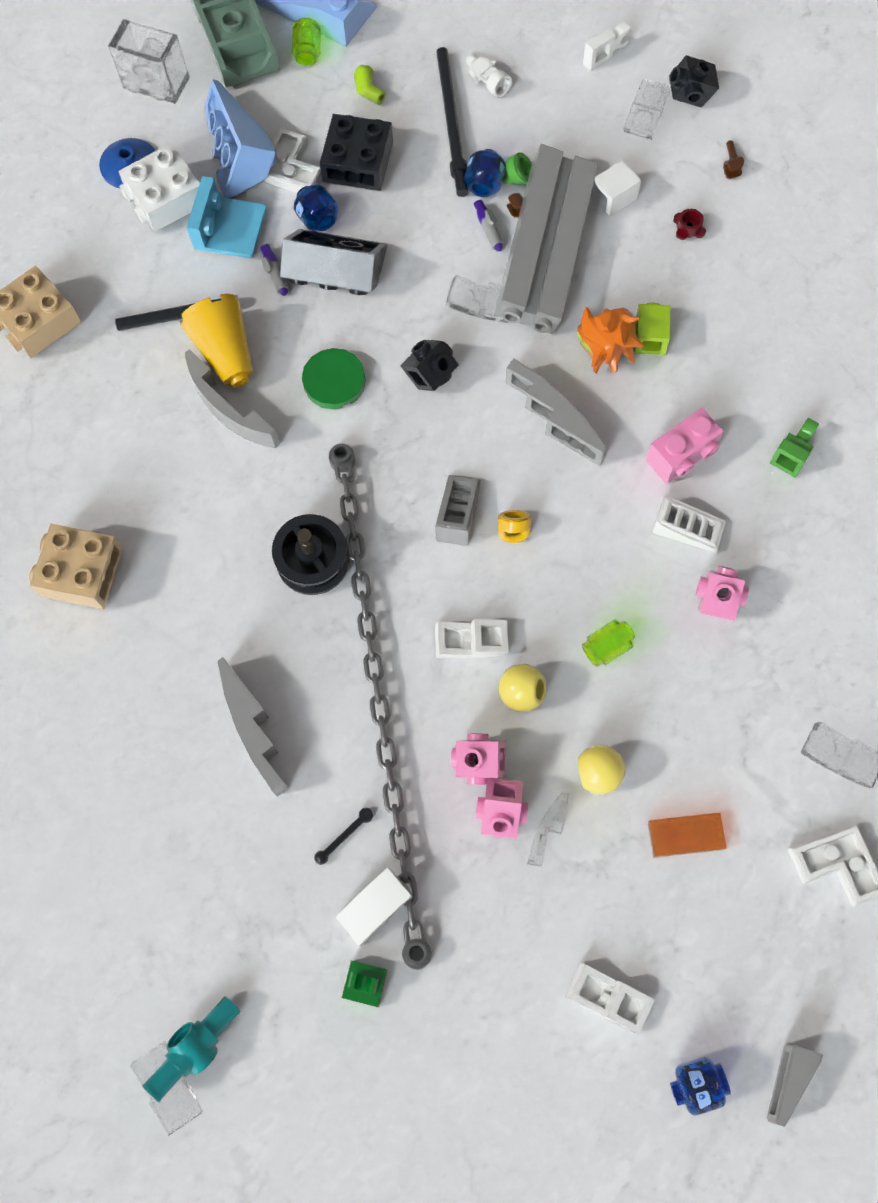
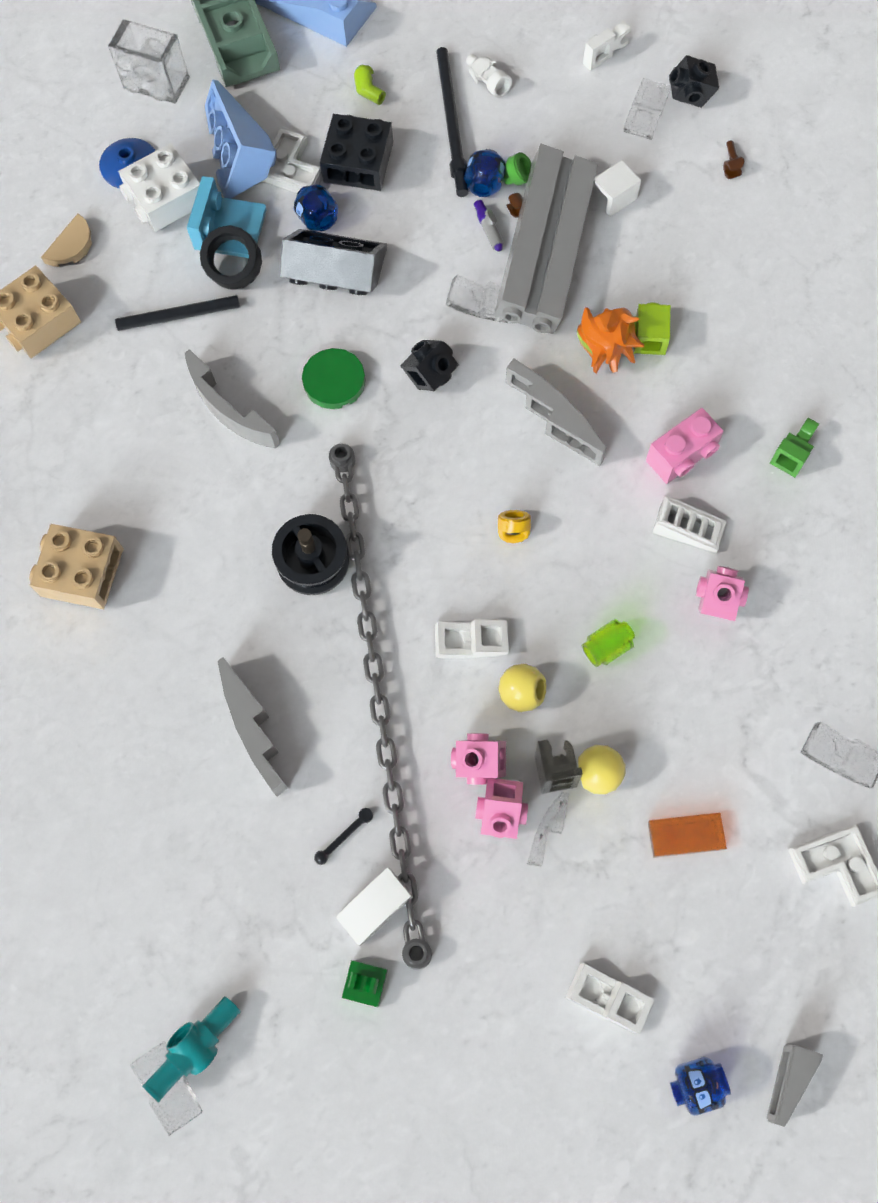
yellow cone [180,294,253,388] -> none
light grey piece [260,244,289,296] -> none
clear neon green brick [292,18,321,66] -> none
light grey slope [435,475,481,546] -> none
dark red plate [673,209,706,240] -> none
none -> tan tile [41,213,92,267]
none -> black tyre [199,225,262,290]
none -> clear smoke hinge [534,740,583,794]

